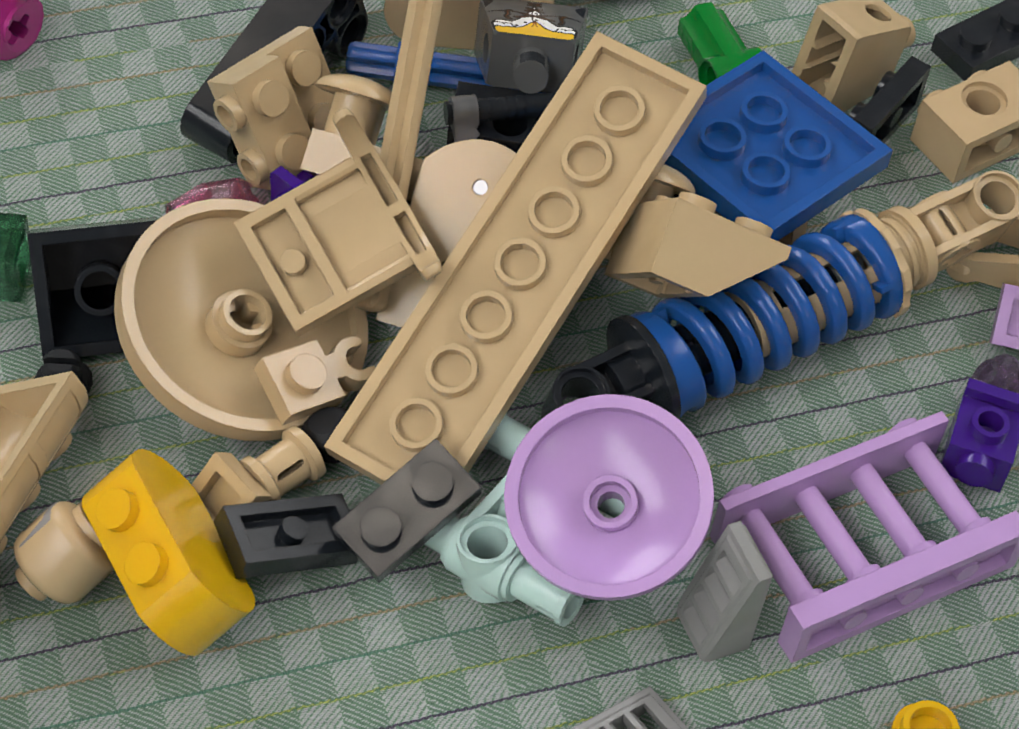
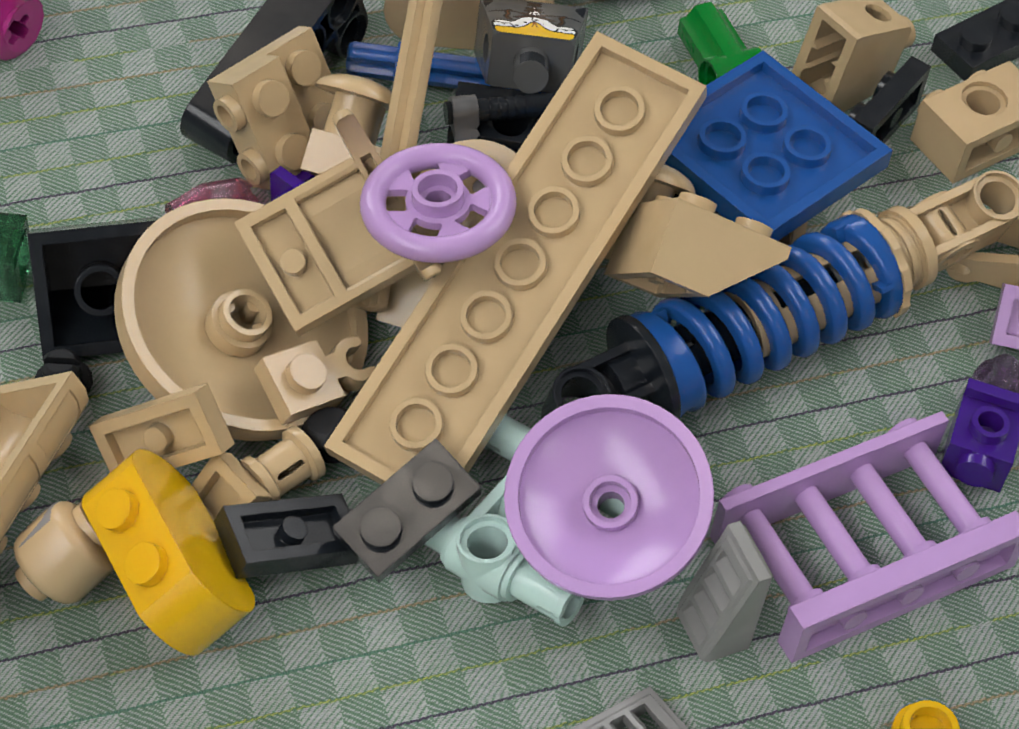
none -> tan plate [88,383,235,472]
none -> lavender plate [360,143,517,263]

